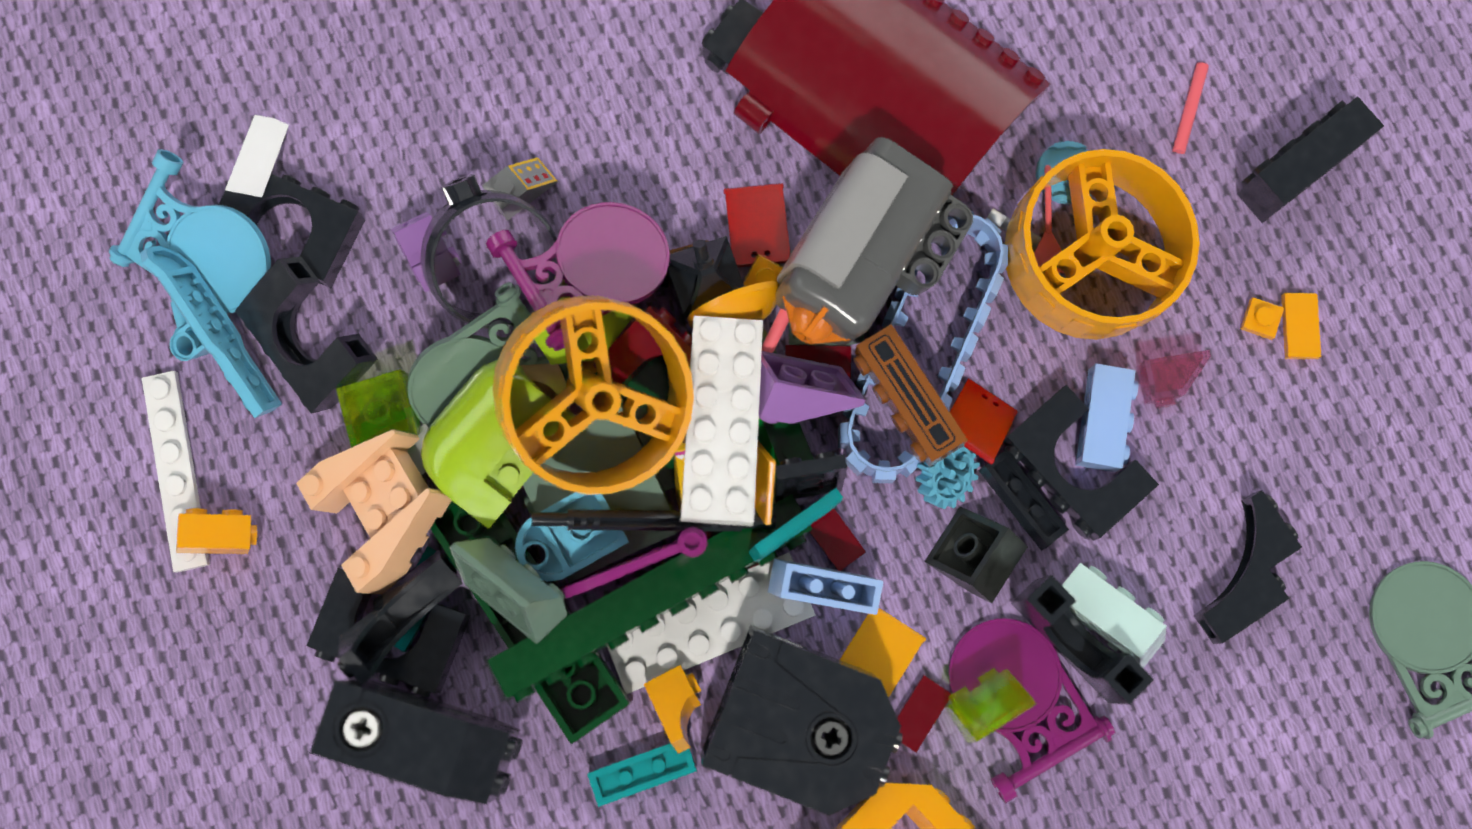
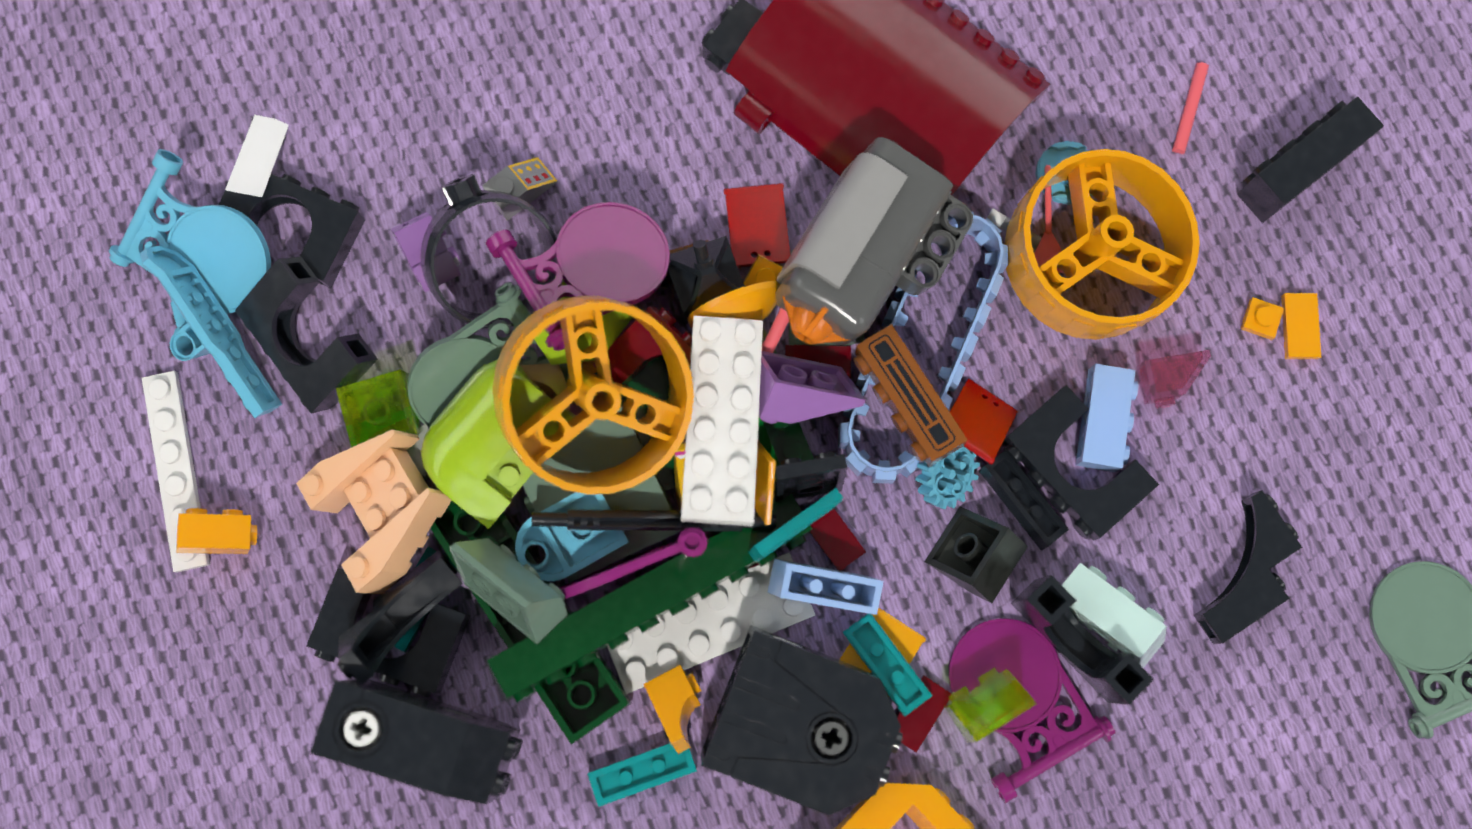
none -> teal tile [842,613,932,717]

